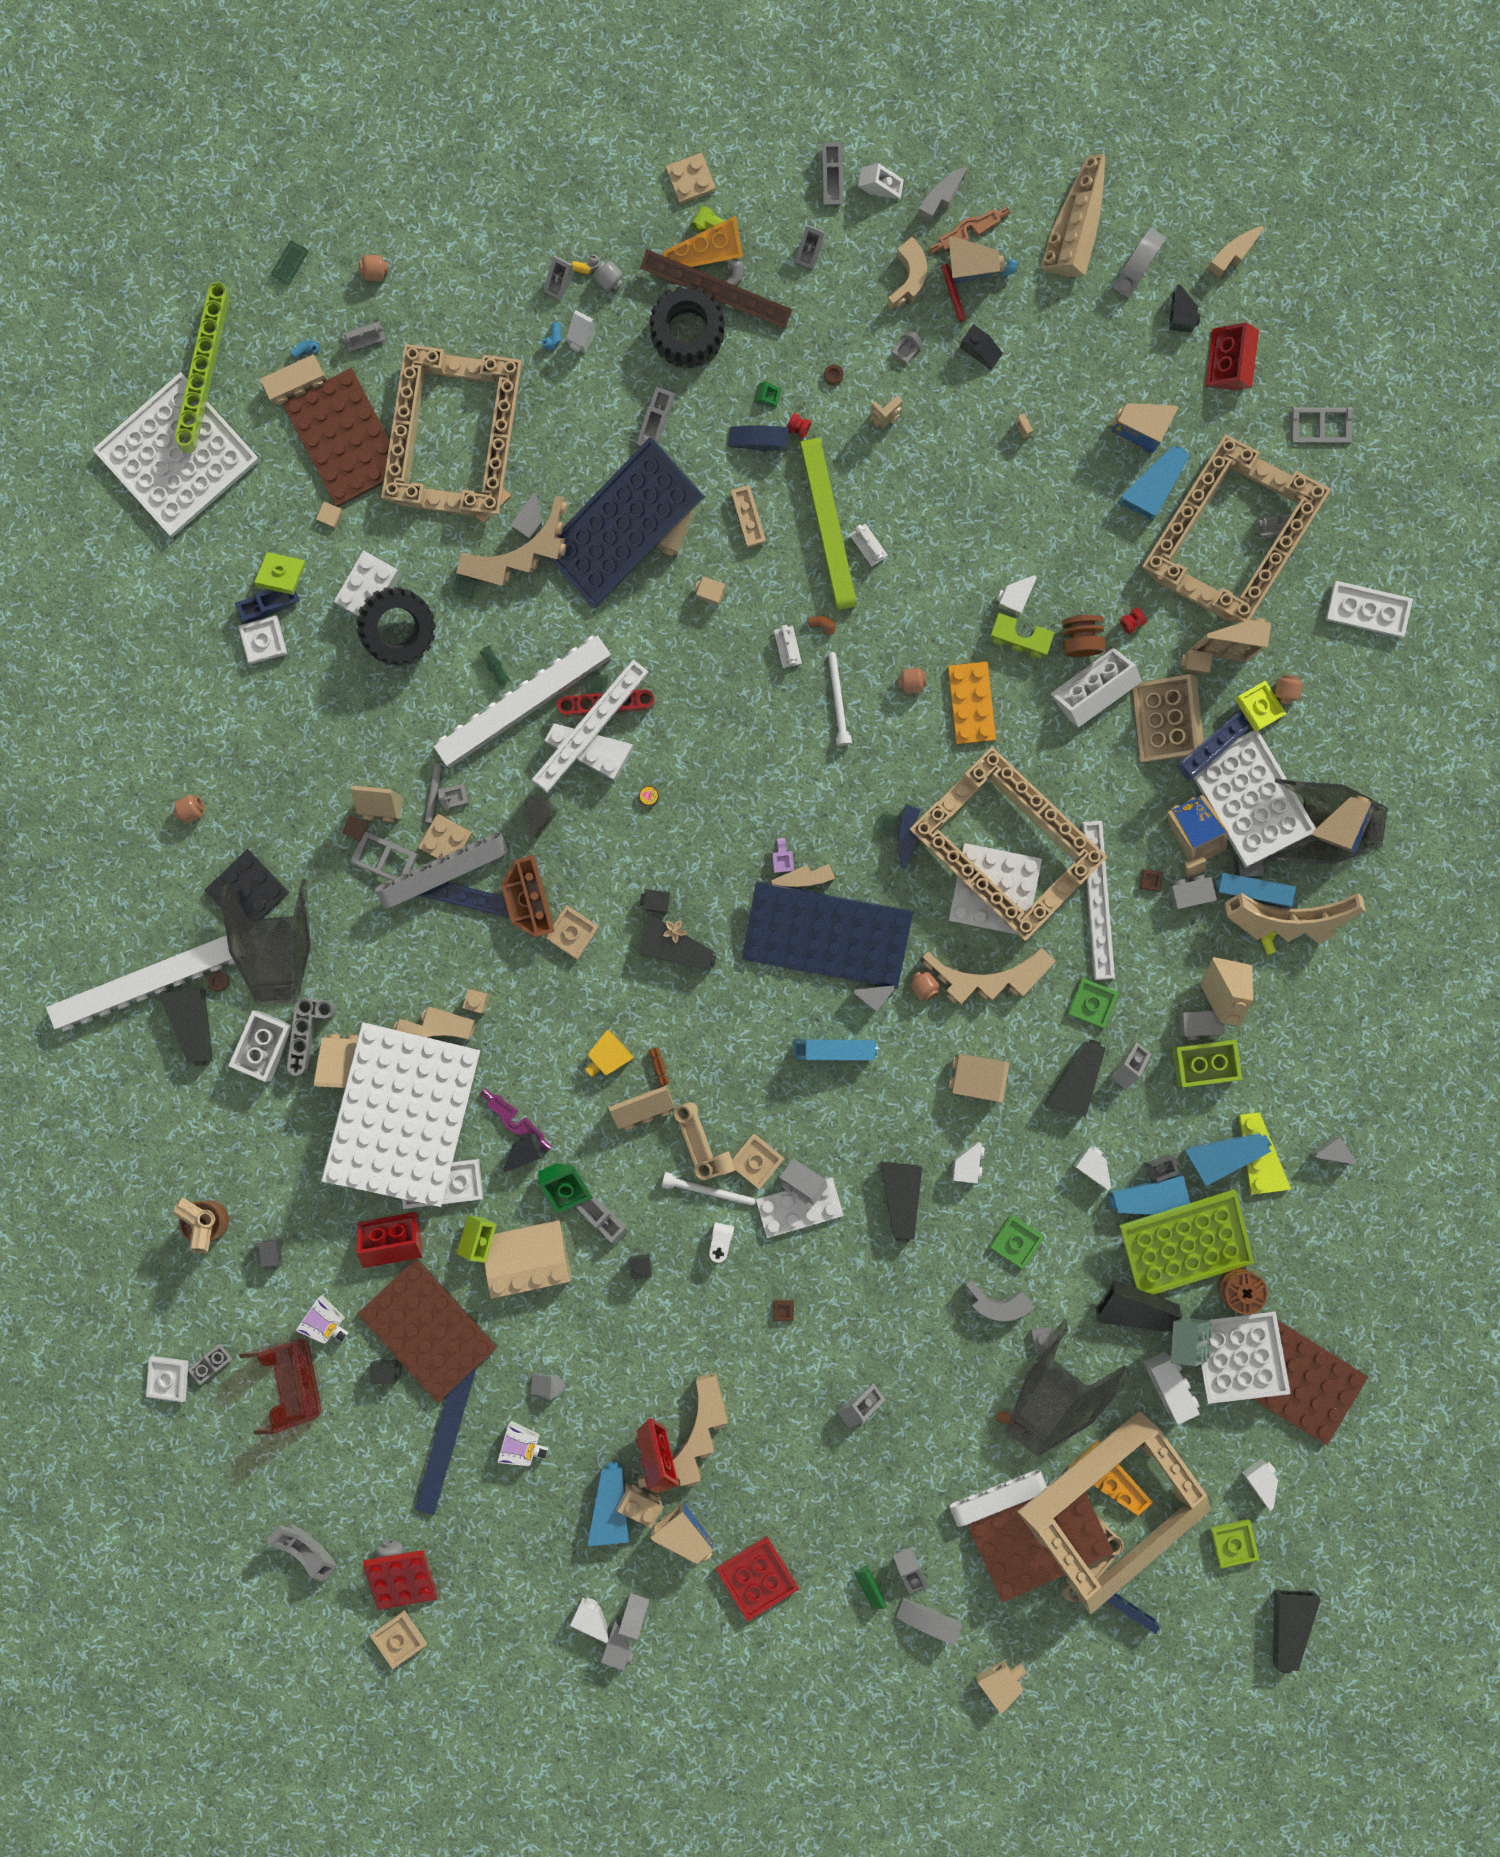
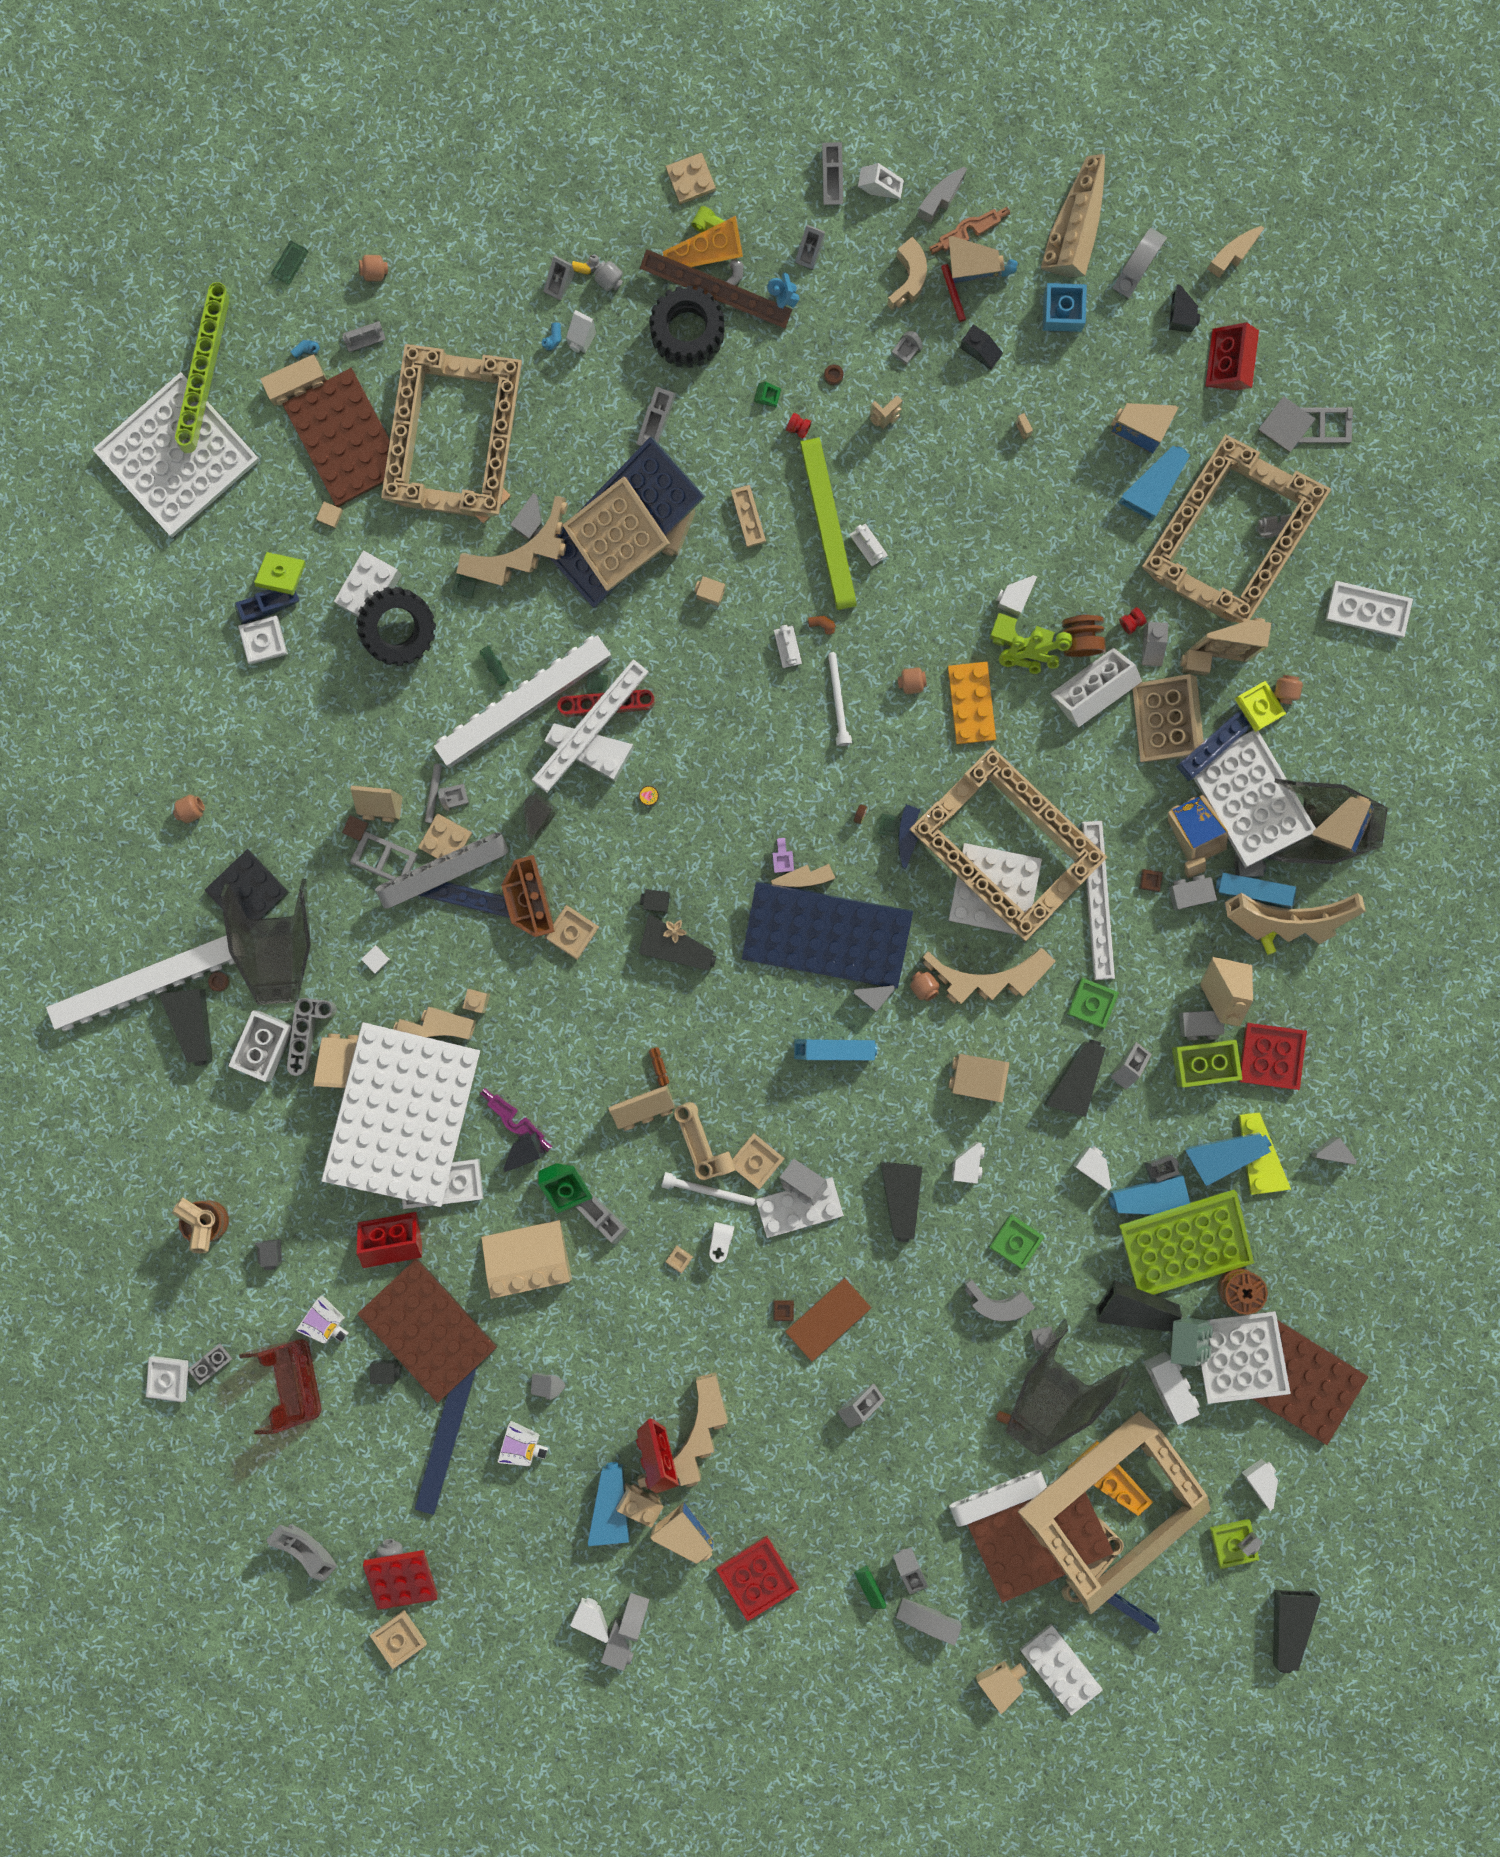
lime brick [456,1215,497,1263] -> none
yellow torso [584,1030,634,1077] -> none
pearl dark grey brick [629,1254,652,1279] -> none
dark blue slope [728,425,789,451] -> none
none -> white tile [361,945,390,974]
none -> tan plate [563,477,670,591]
none -> tan tile [665,1245,693,1274]
none -> dark azure hips [767,272,800,309]
none -> dark orange tile [785,1277,871,1361]
none -> reddish brown tile [853,804,868,825]
none -> lime plant [999,630,1072,674]
none -> white plate [1020,1624,1103,1716]
none -> dark azure brick [1043,283,1087,332]
none -> light grey slope [1142,622,1168,667]
none -> red plate [1238,1023,1307,1090]
none -> light grey plate [1238,1532,1262,1556]
none -> light grey tile [1258,396,1316,453]

